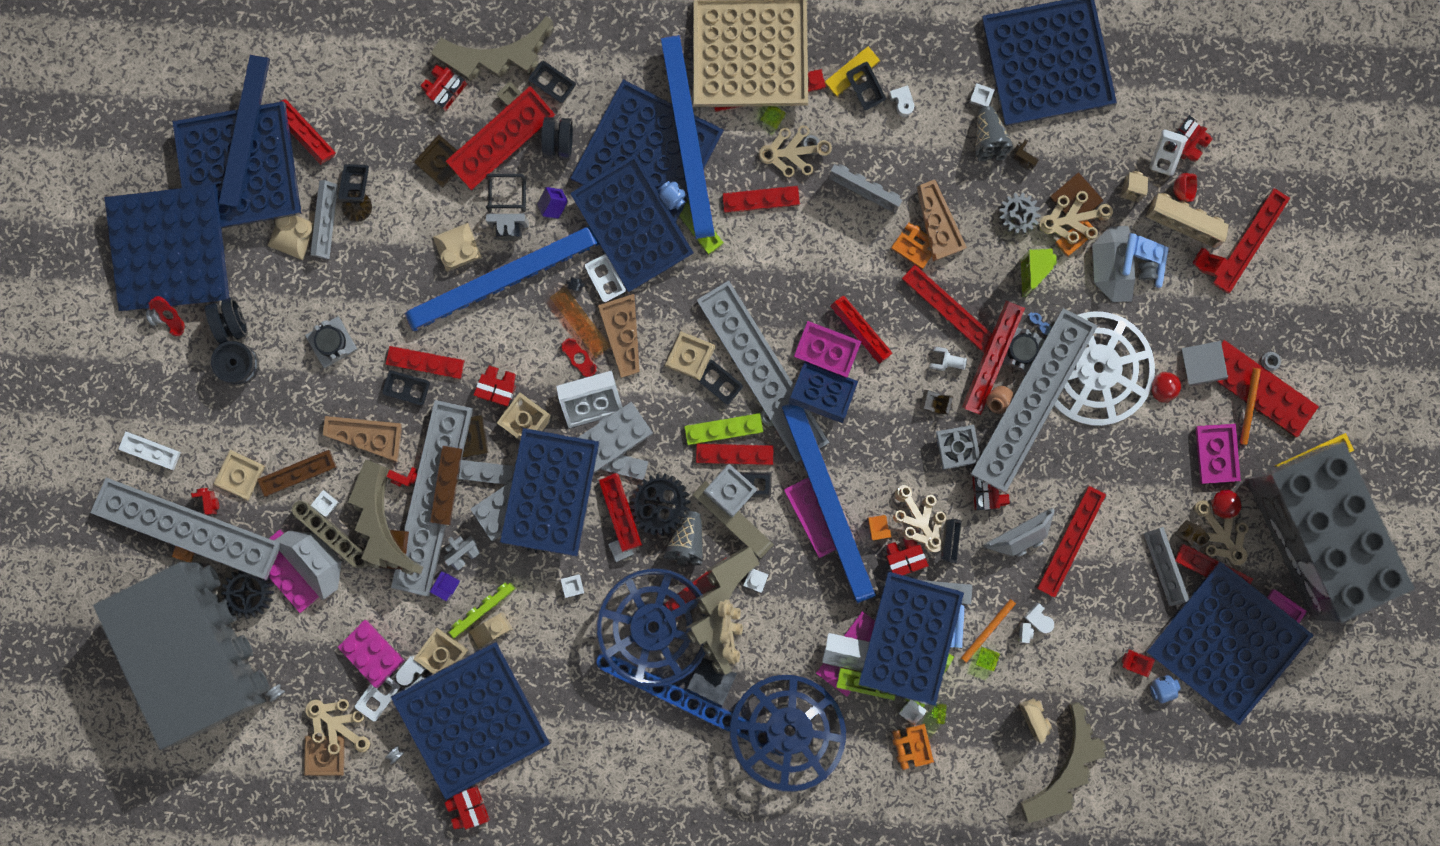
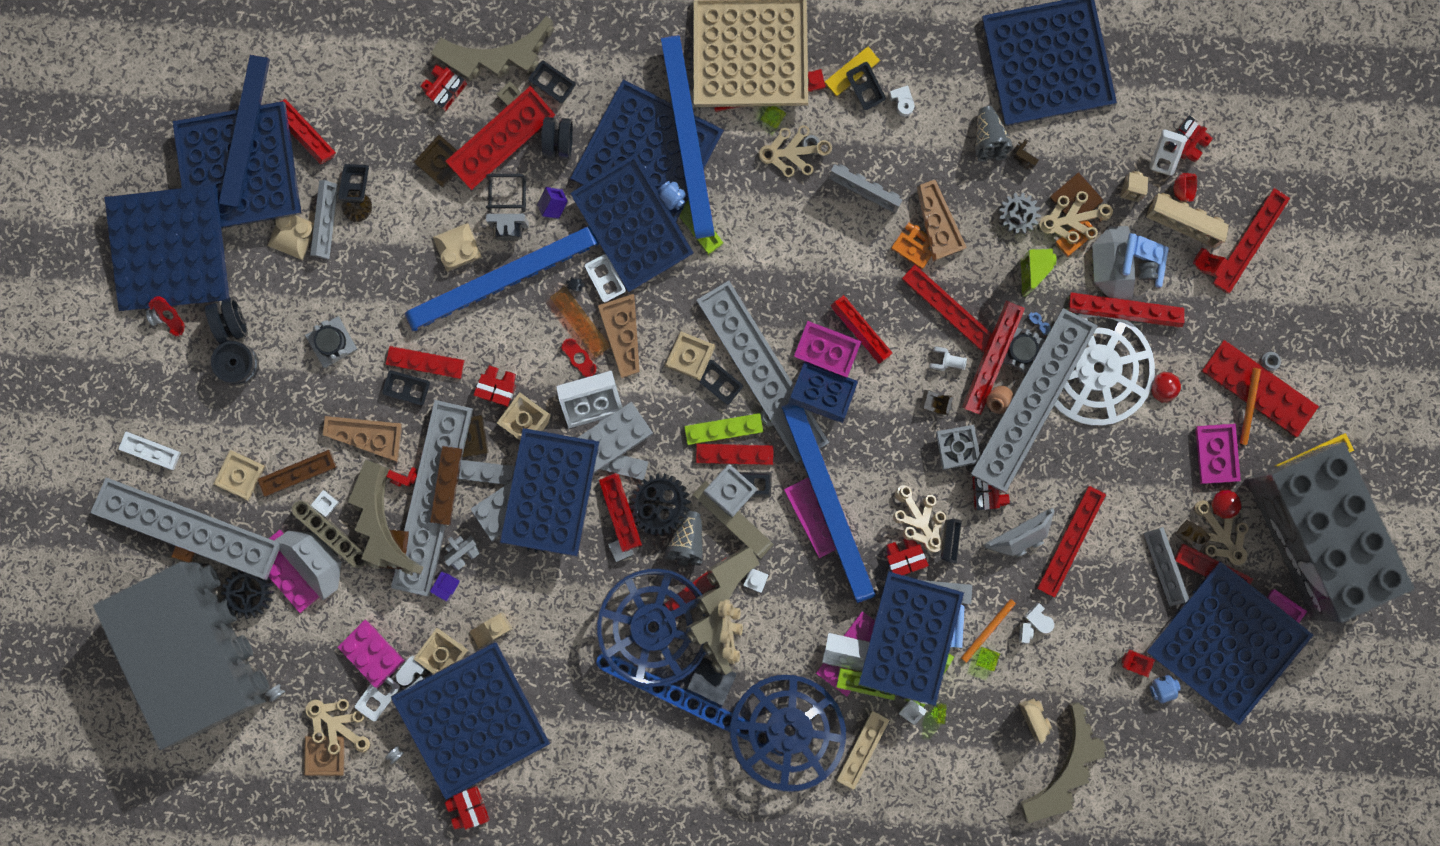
red bracket [191,488,219,515] -> none
lime plate [449,583,516,638] -> none
white plate [561,574,584,598] -> none
red plate [723,186,800,213] -> none
orange panel [867,515,891,541] -> none
orange plate [892,724,934,770] -> none
white plate [970,84,994,107] -> none
light grey tile [1182,341,1228,386] -> none
none -> tan plate [836,711,889,790]
none -> red plate [1068,292,1184,328]

